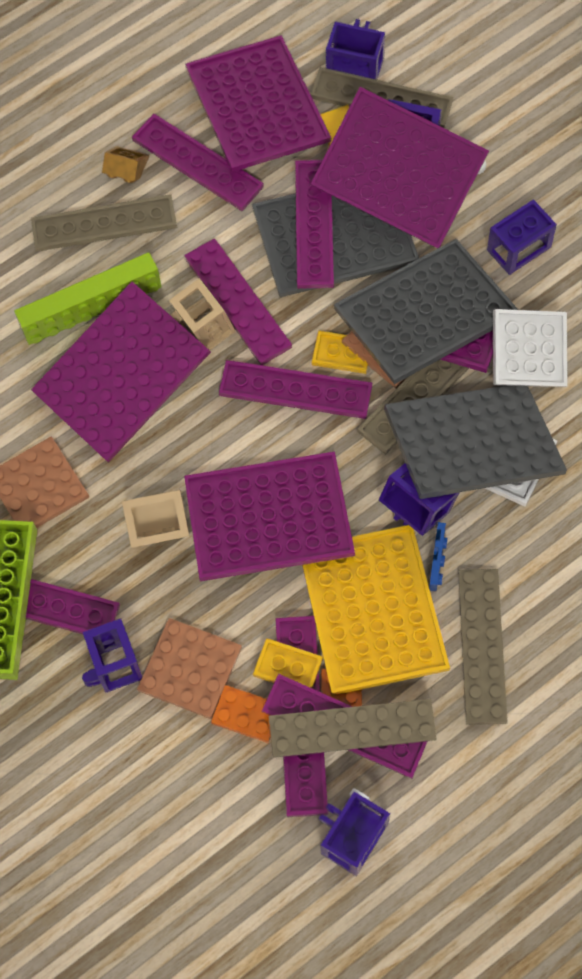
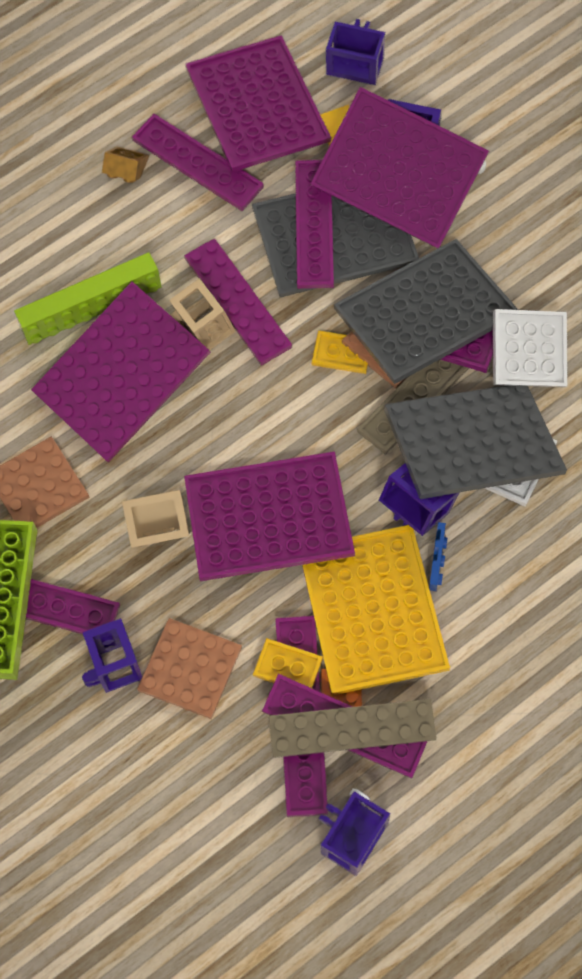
dark tan plate [31,194,177,252] -> none
orange plate [211,685,271,743] -> none
magenta plate [219,360,373,419] -> none
dark tan plate [310,67,453,128] -> none
dark tan plate [458,569,507,725] -> none
dark purple piece [487,199,557,275] -> none

